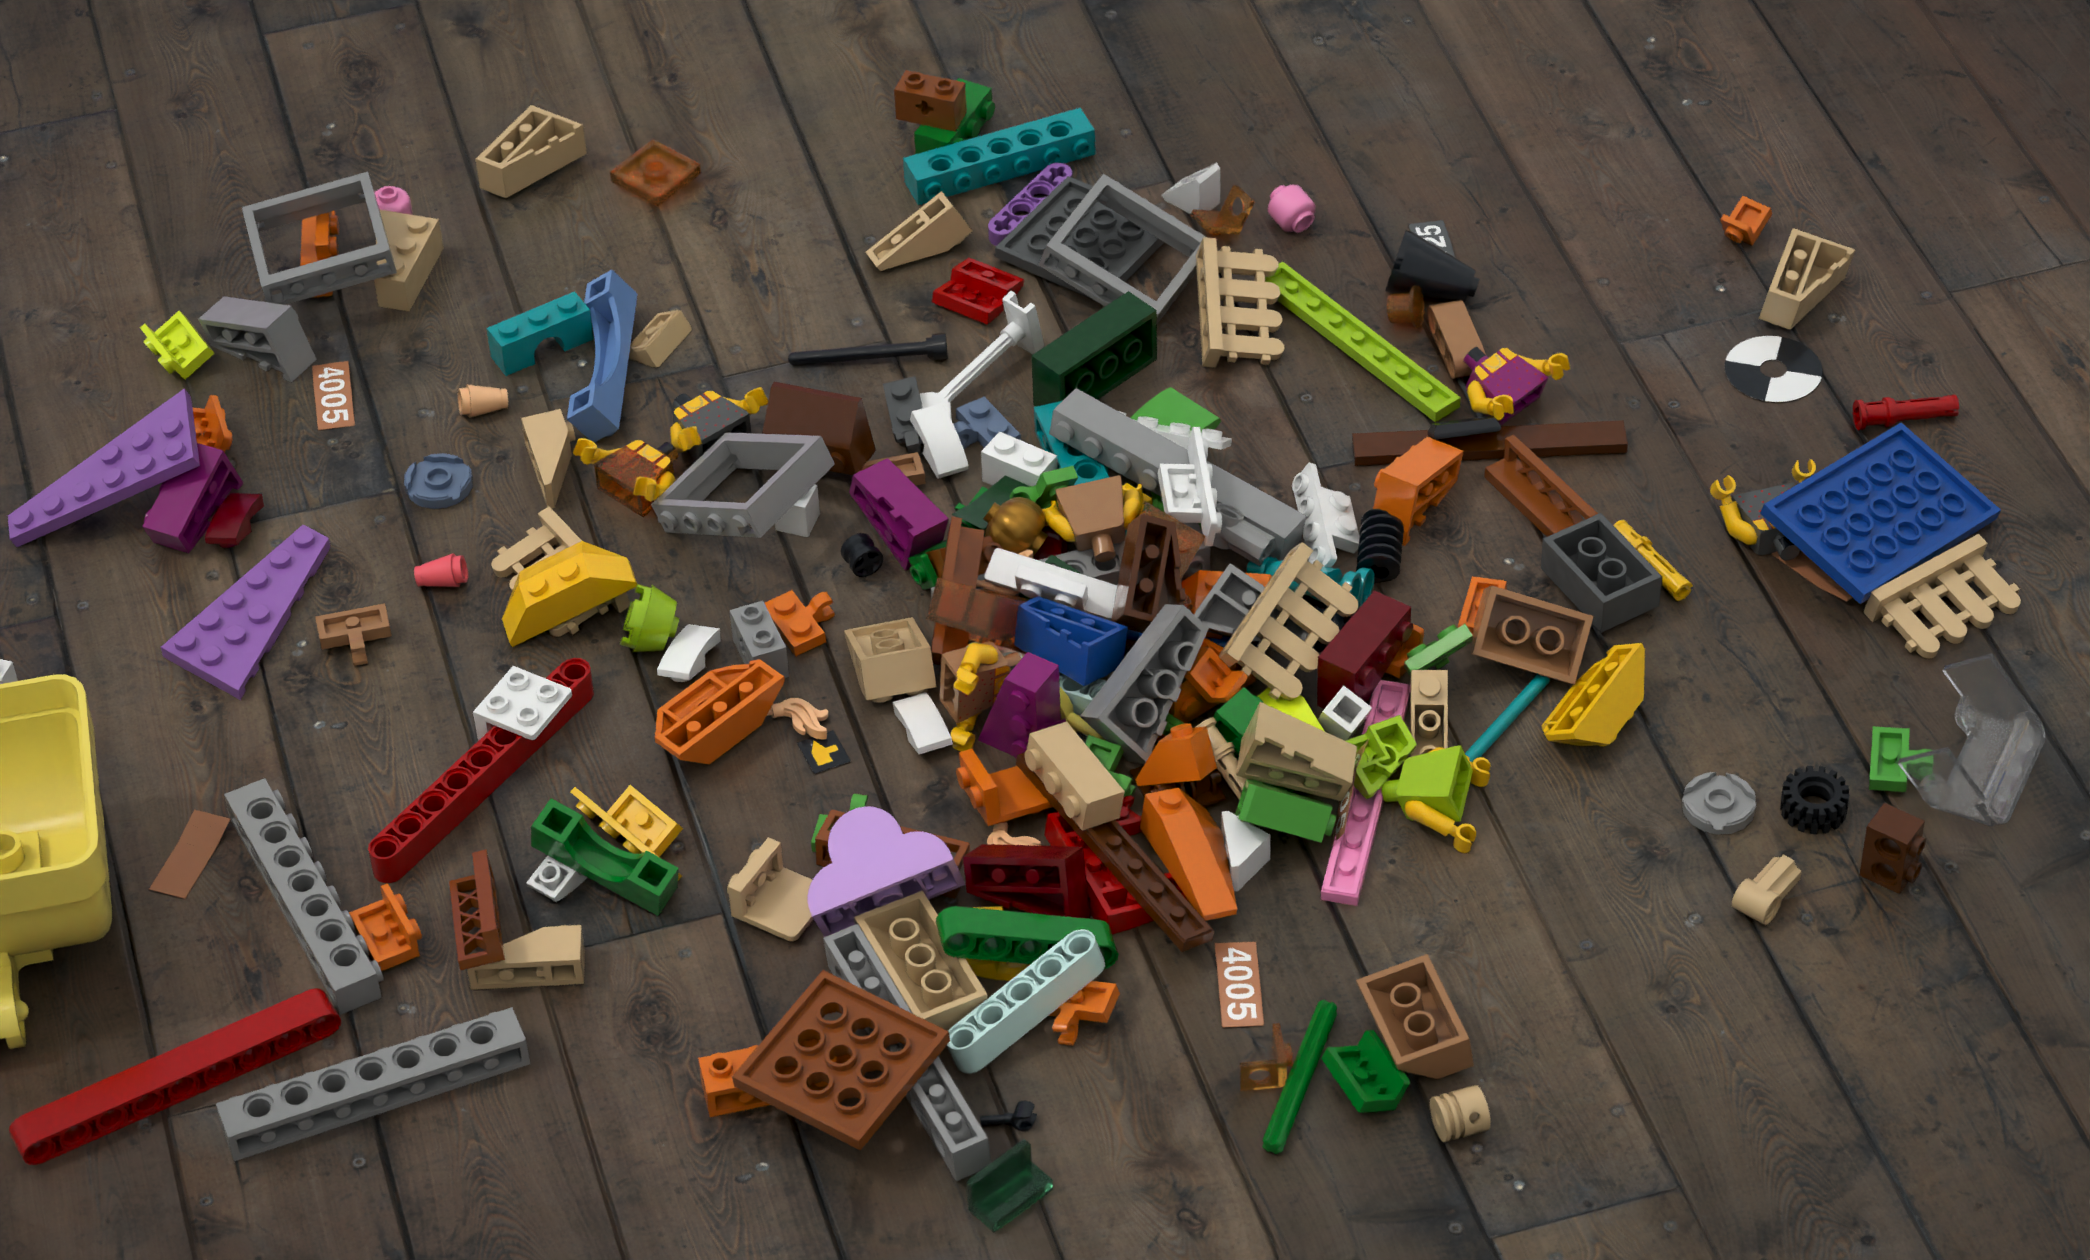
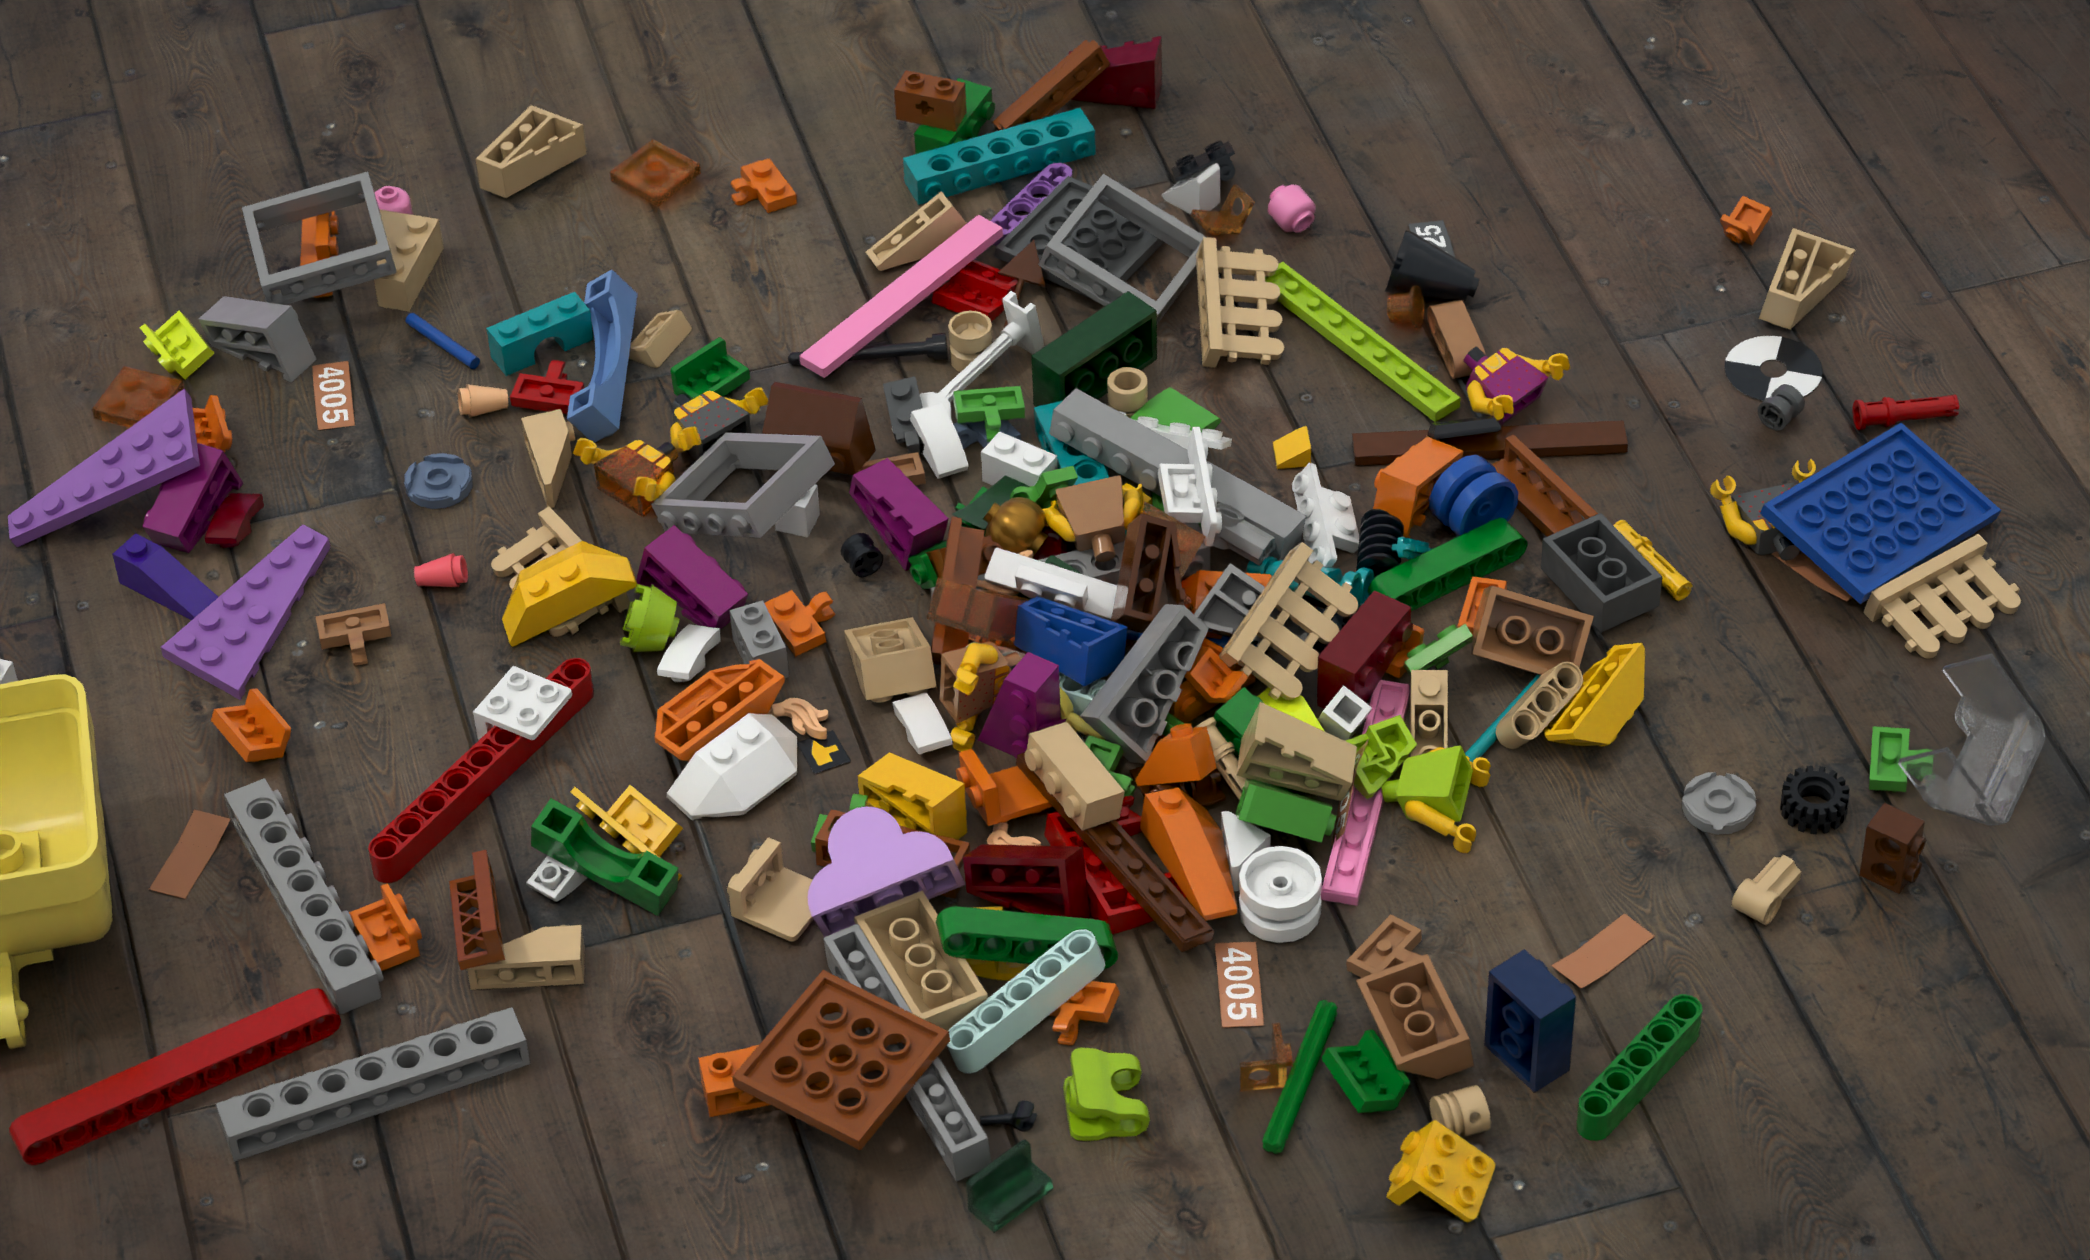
none -> clear orange plate [92,366,184,428]
none -> dark purple slope [112,533,218,620]
none -> orange bracket [211,688,291,762]
none -> blue bar [405,313,480,369]
none -> red plate [510,360,584,414]
none -> magenta wedge [636,525,748,630]
none -> white wedge [666,713,797,820]
none -> green bracket [671,337,750,399]
none -> orange plate [731,158,797,213]
none -> bright pink tile [799,215,1003,378]
none -> yellow wedge [858,752,967,840]
none -> tan wheel [948,311,992,372]
none -> bright green plate [953,386,1025,442]
none -> dark orange fence [992,40,1110,130]
none -> reddish brown piece [998,240,1045,329]
none -> lime piece [1063,1048,1150,1141]
none -> dark red wedge [1068,36,1162,109]
none -> tan piece [1107,367,1148,418]
none -> black hinge [1171,140,1235,181]
none -> white wheel [1239,846,1322,943]
none -> yellow slope [1273,426,1311,469]
none -> medium nougat plate [1347,914,1422,978]
none -> green beam [1367,518,1528,611]
none -> yellow bracket [1386,1119,1495,1222]
none -> teal axle [1392,537,1433,560]
none -> blue wheel [1429,455,1519,537]
none -> dark blue brick [1484,949,1576,1093]
none -> tan beam [1496,662,1583,749]
none -> nougat sticker [1551,913,1655,989]
none -> green beam [1576,994,1702,1141]
none -> dark grey wheel [1758,384,1805,431]

